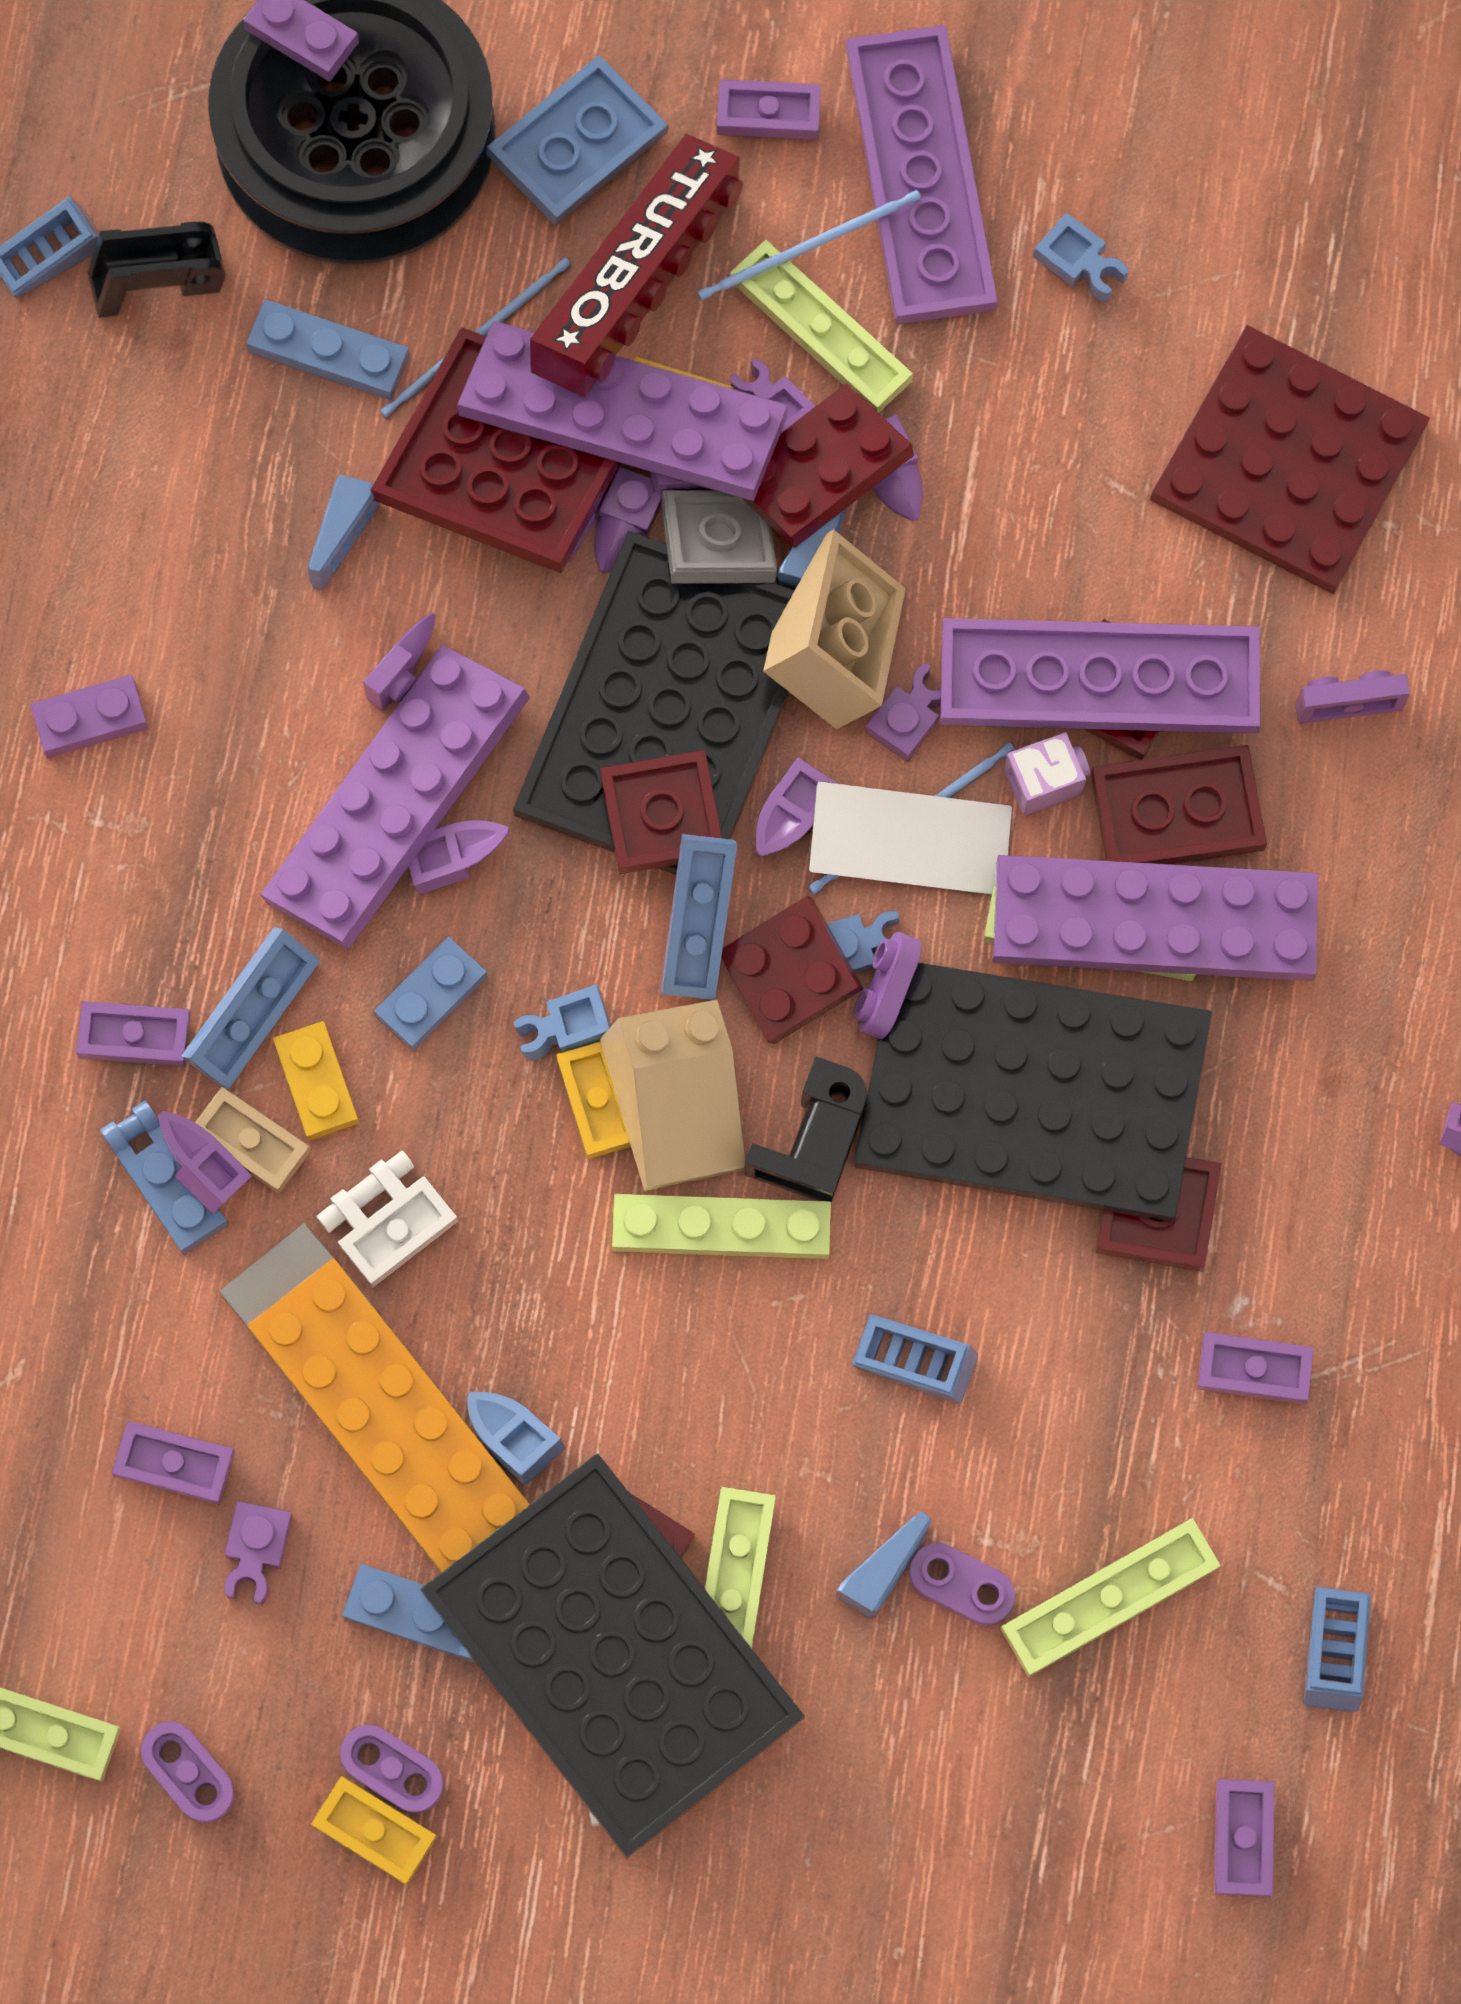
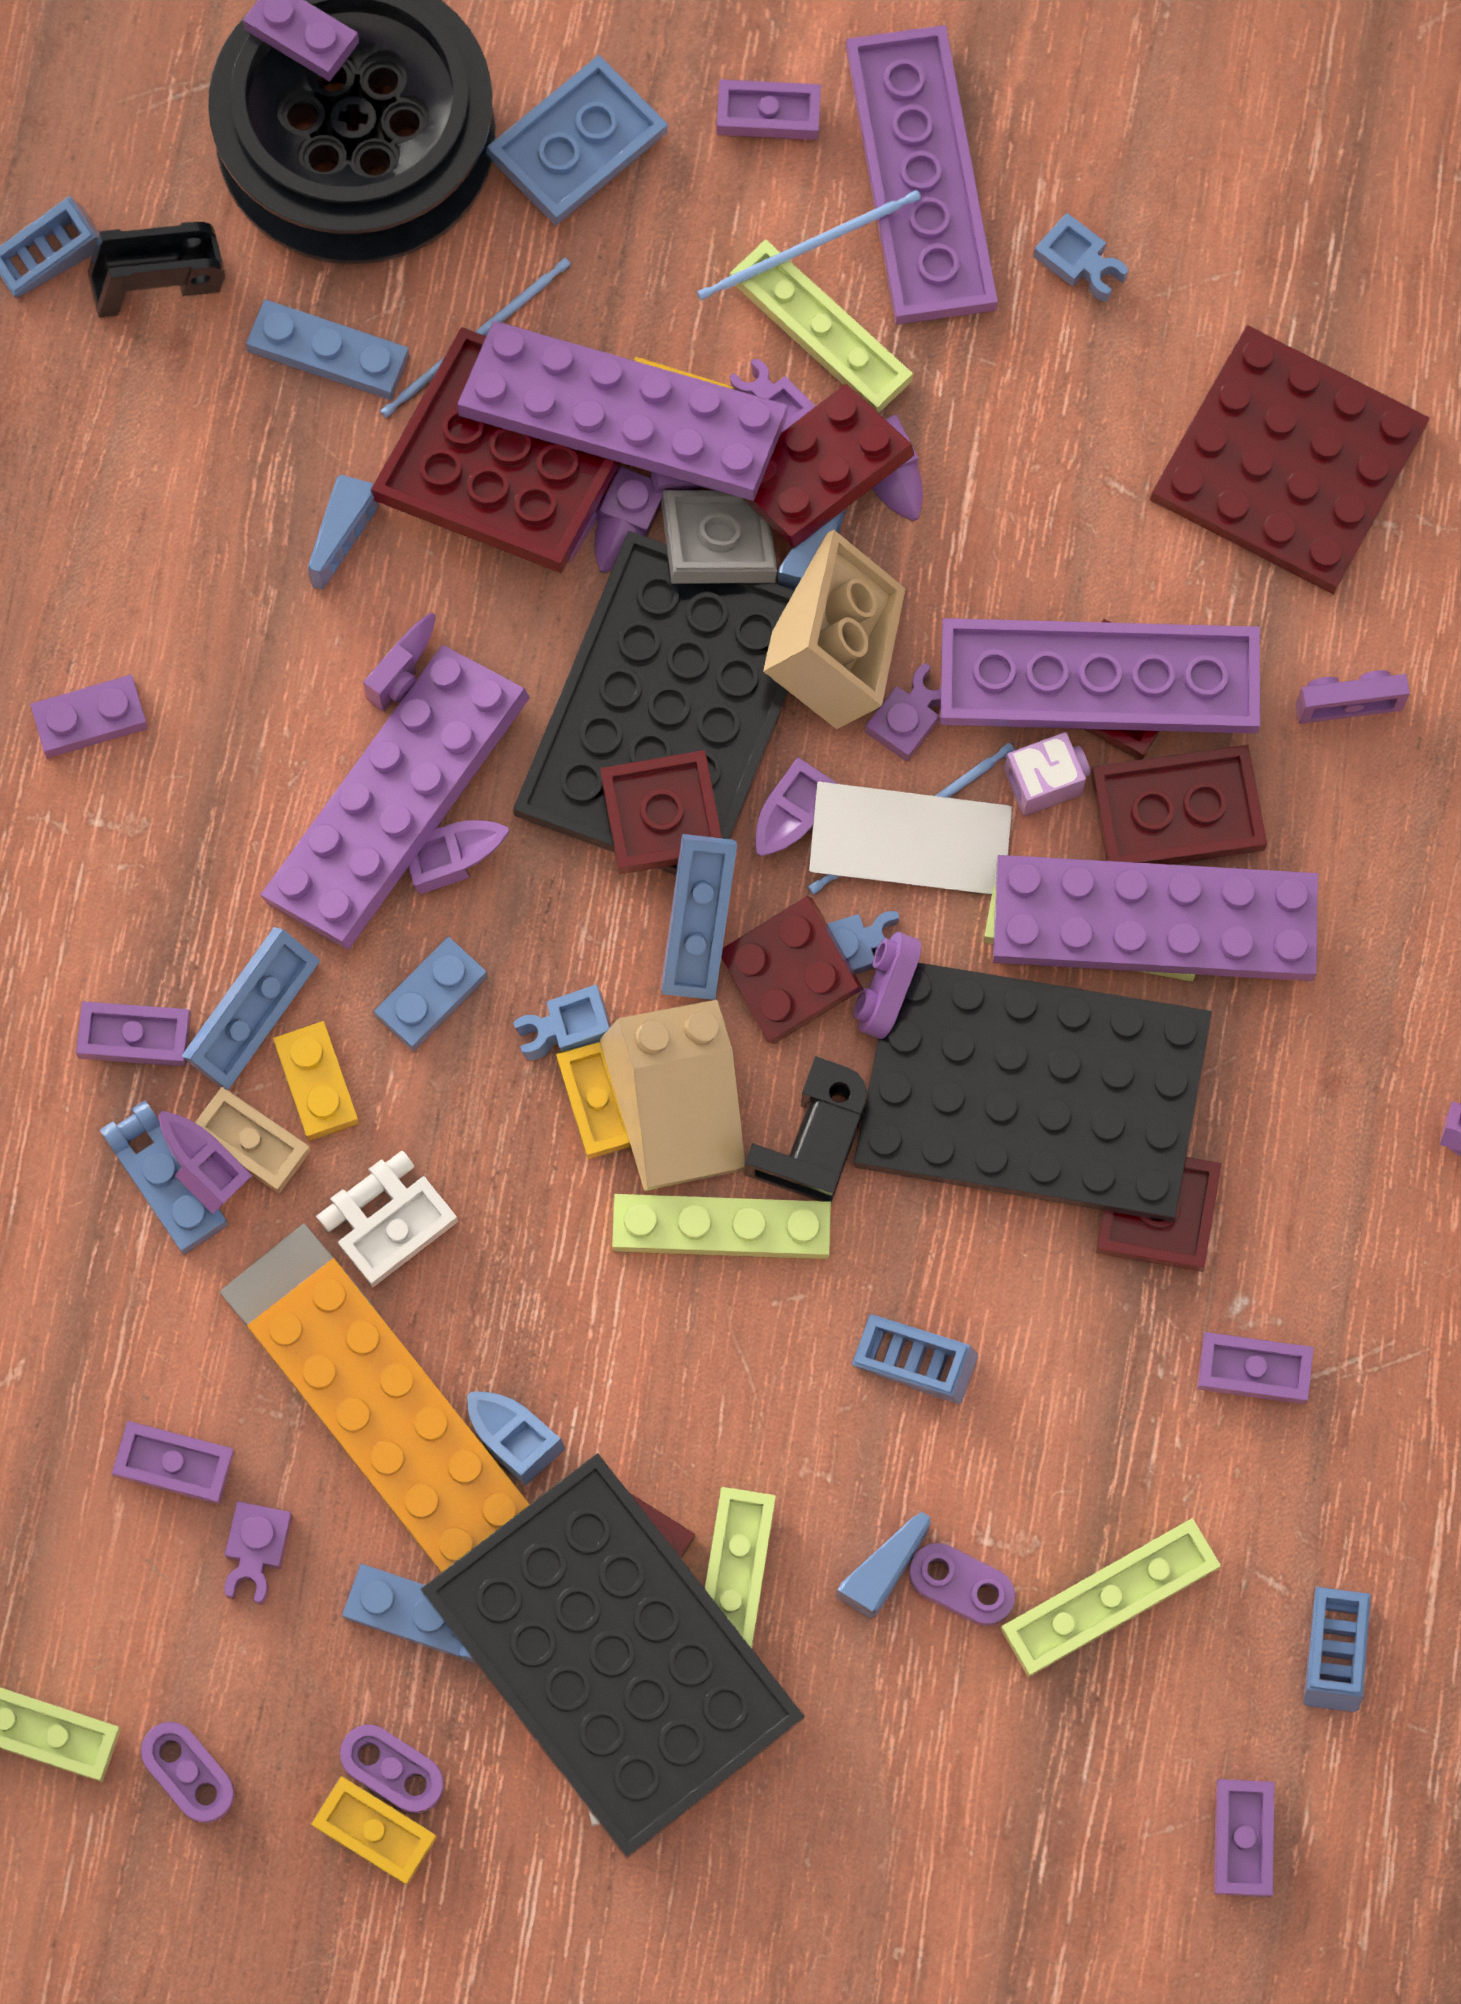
dark red brick [530,133,743,397] -> none

